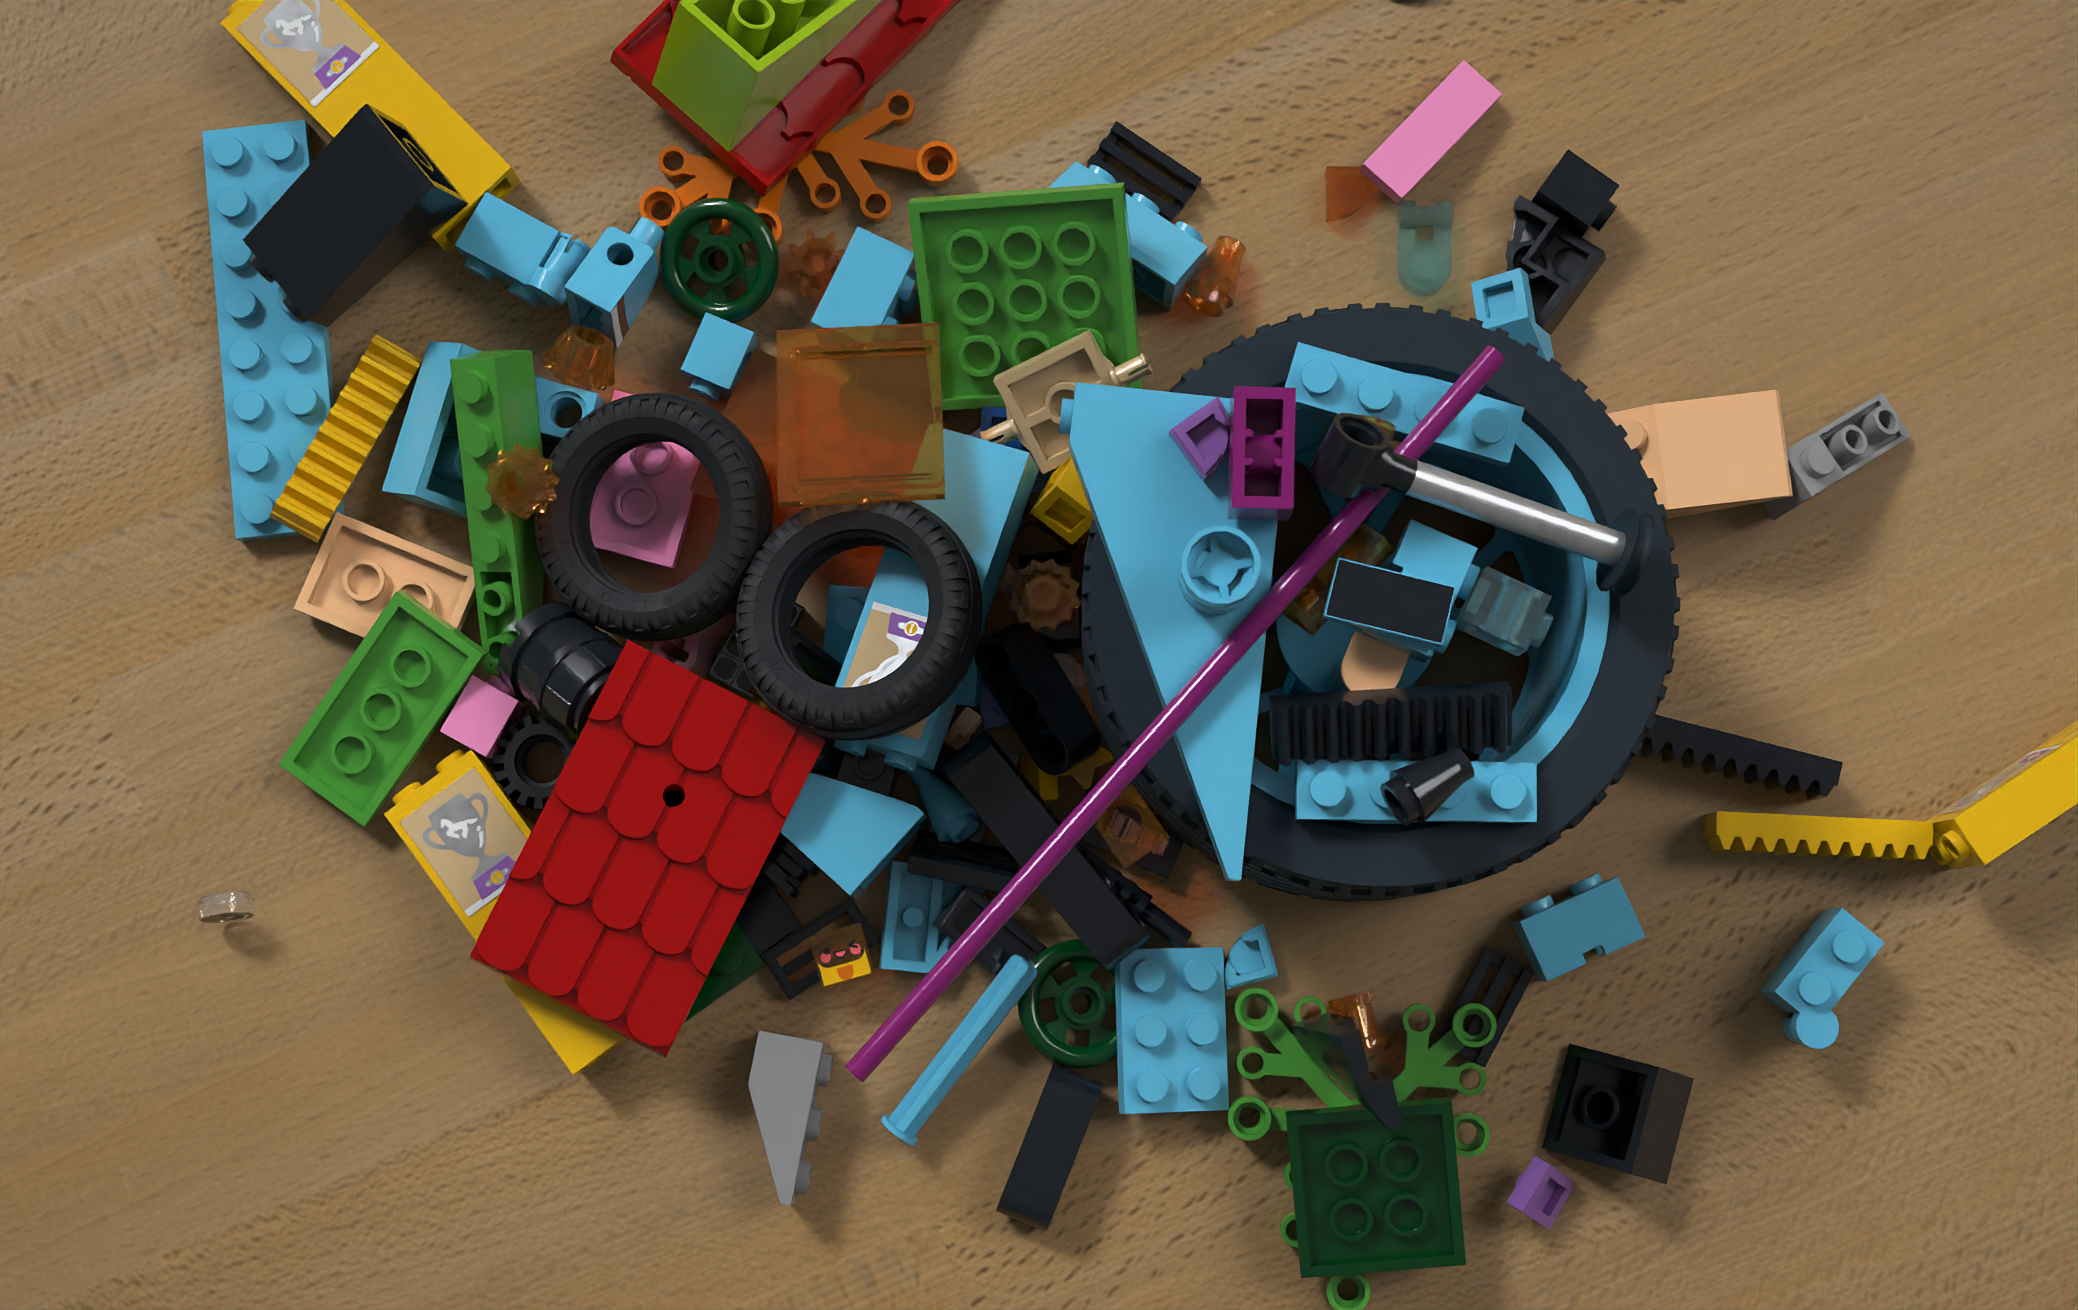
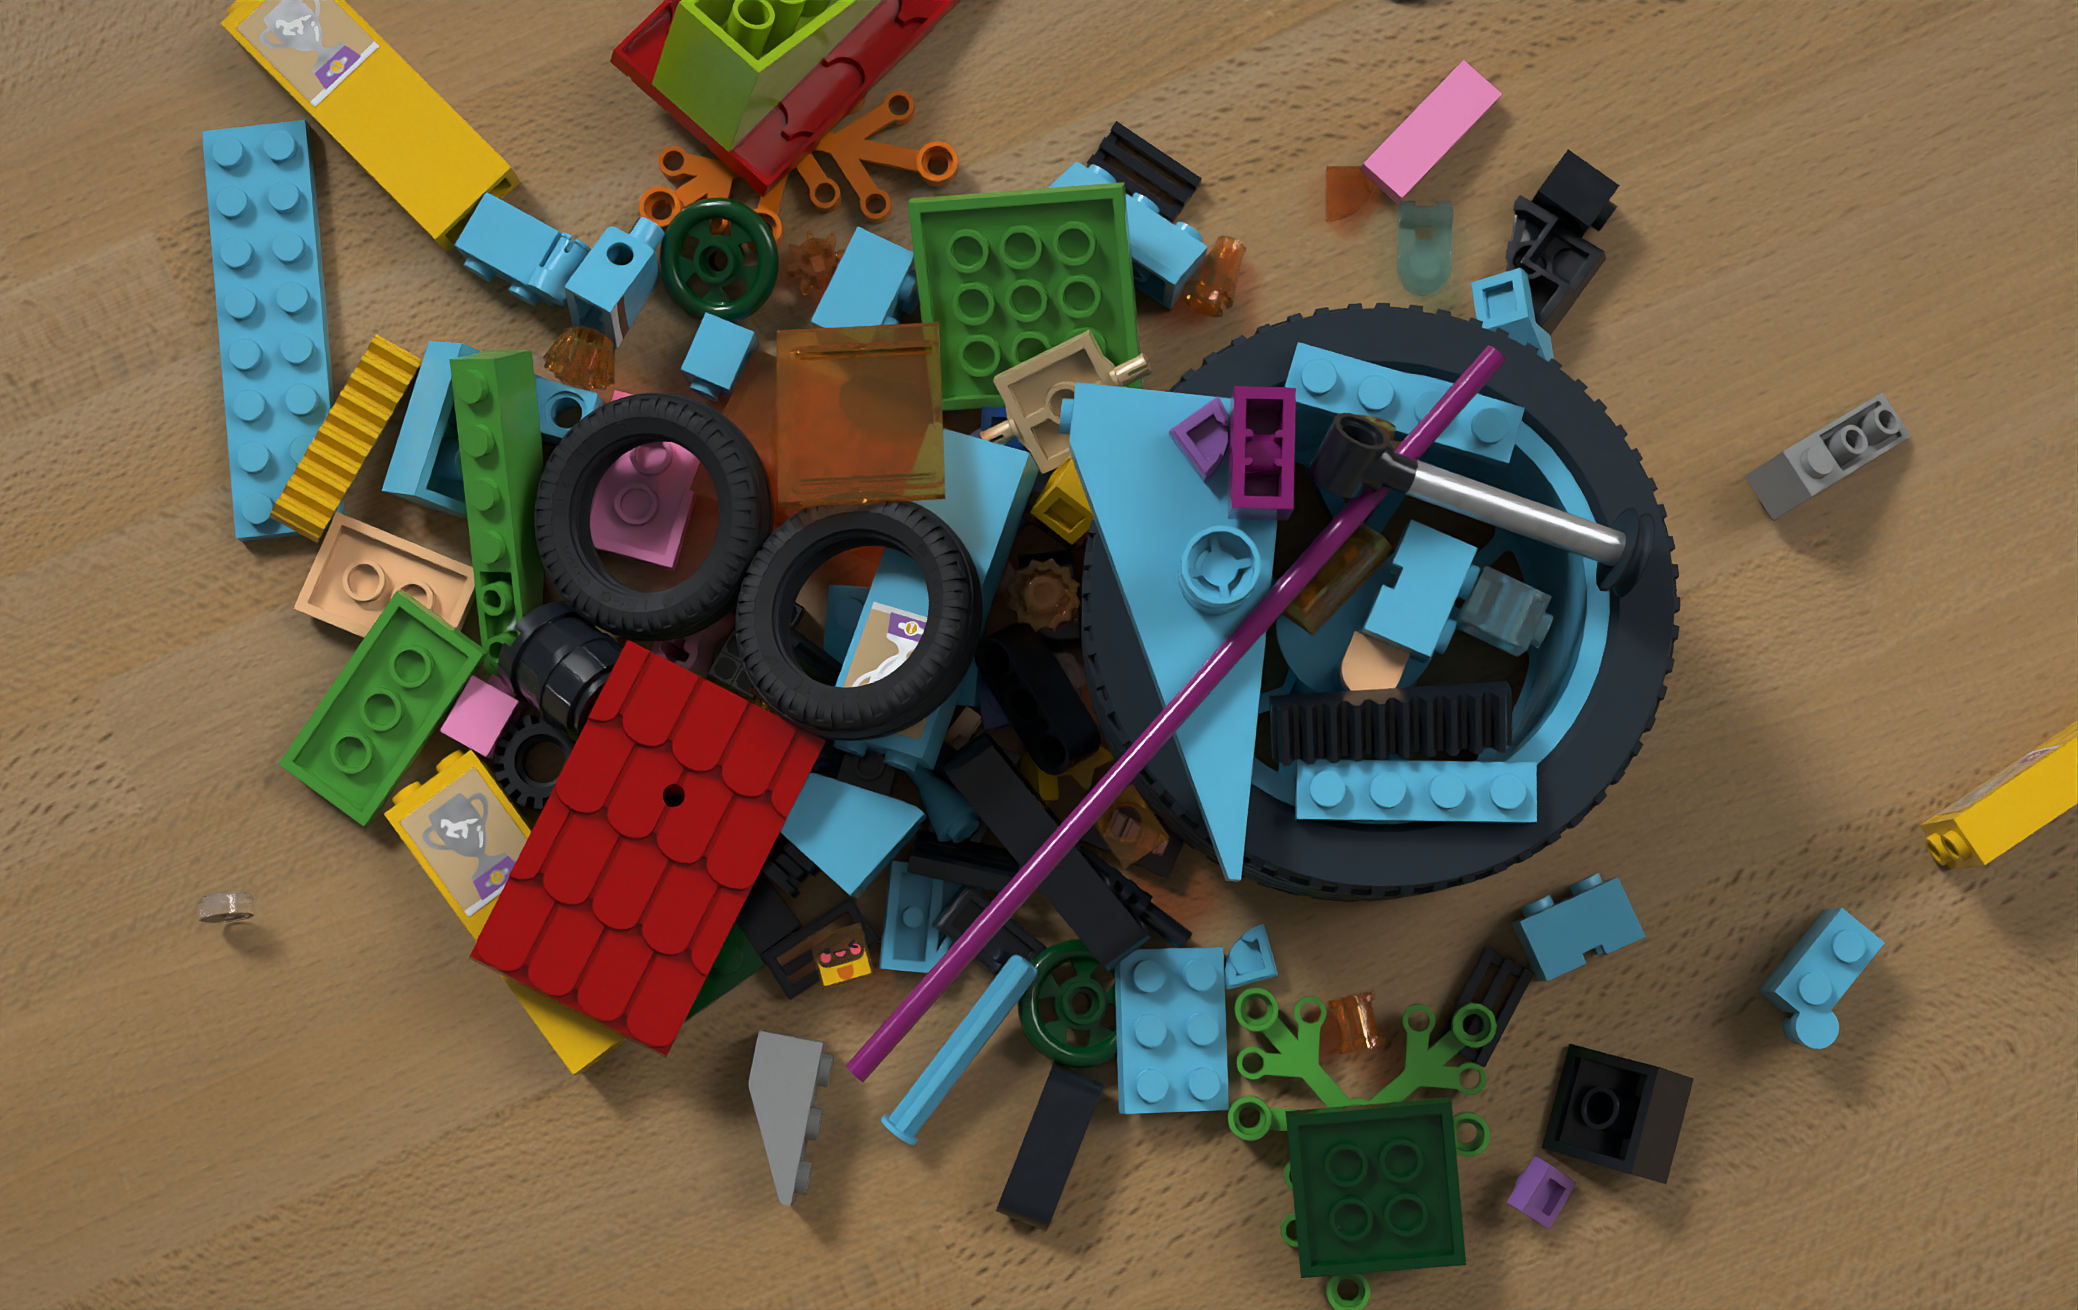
black slope [243,103,468,327] -> none
clear orange piece [484,443,560,520] -> none
black slope [1291,1012,1403,1130] -> none
black tile [1323,558,1456,647] -> none
black cone [1380,746,1475,826] -> none
light nougat slope [1607,390,1793,520] -> none
black gear [1639,714,1843,800] -> none
yellow gear [1704,811,1933,861] -> none

